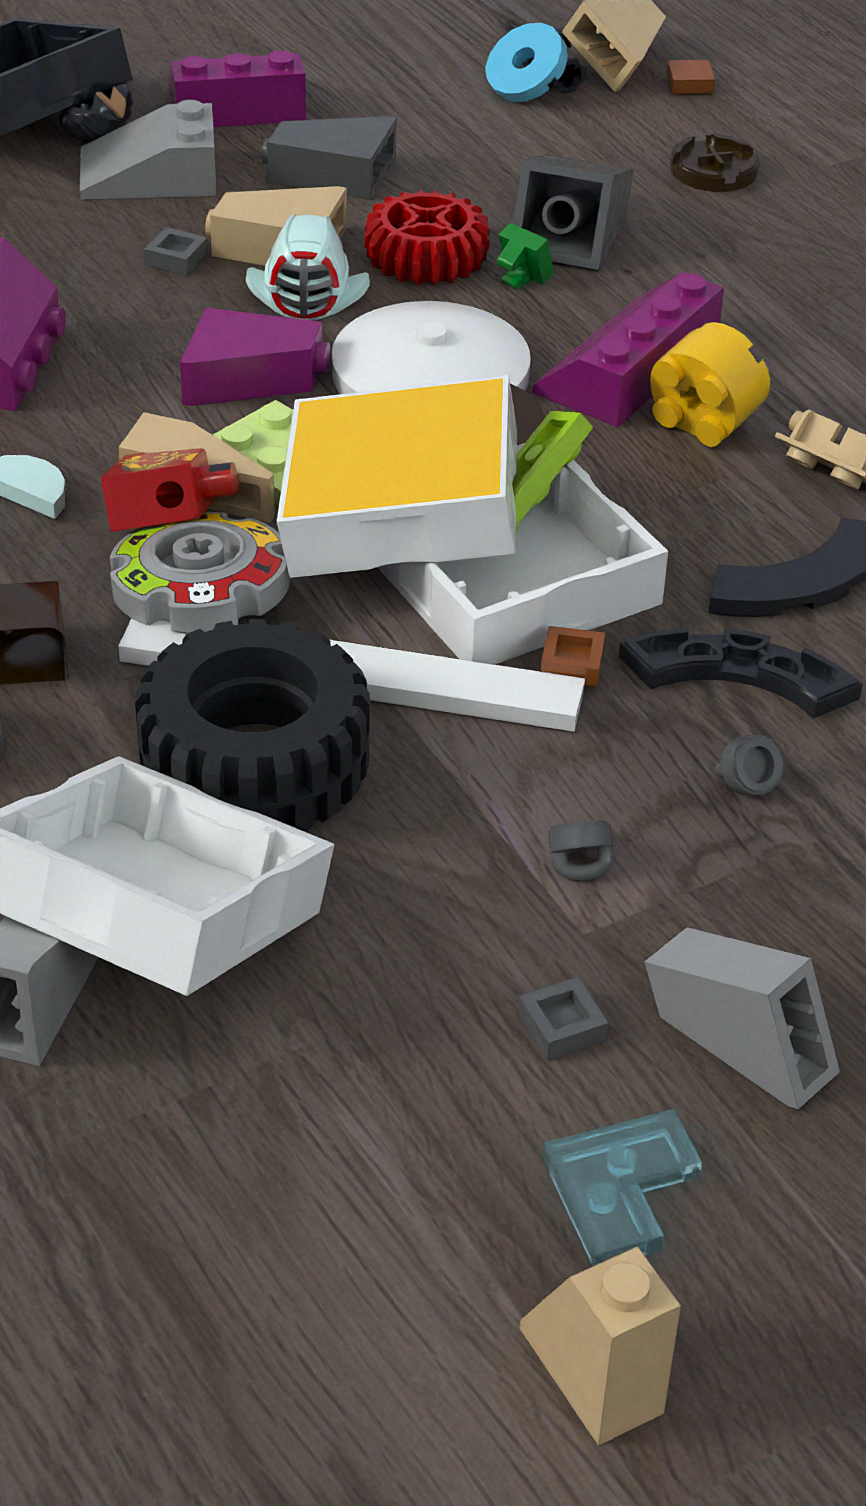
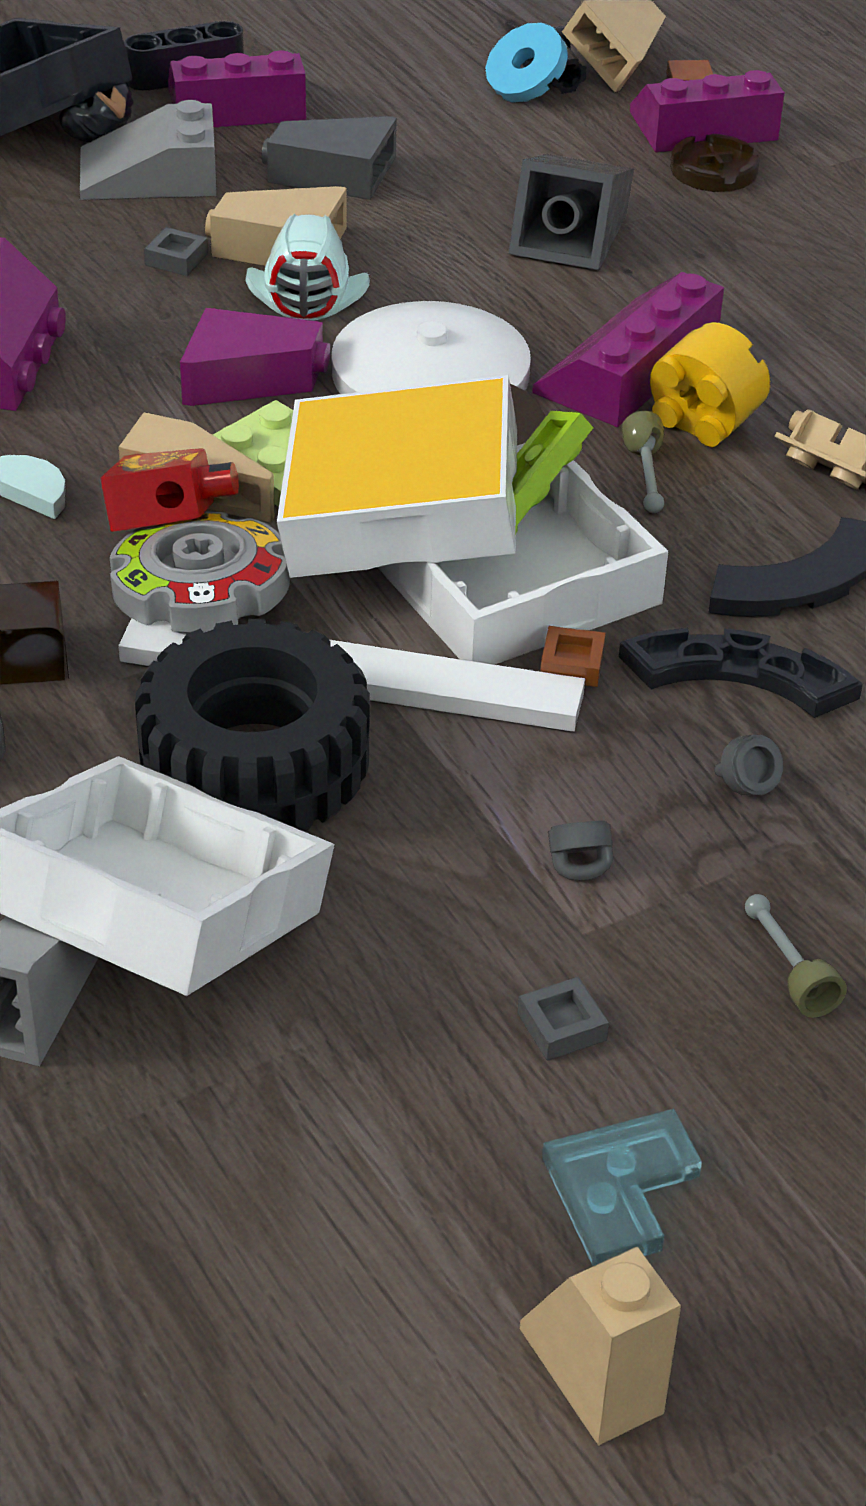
red gear [364,189,490,286] -> none
green tile [497,223,554,289] -> none
light grey slope [644,927,840,1109] -> none
none -> black beam [124,21,244,91]
none -> hinge [622,411,664,513]
none -> magenta slope [629,70,785,153]
none -> olive hinge [745,894,847,1018]

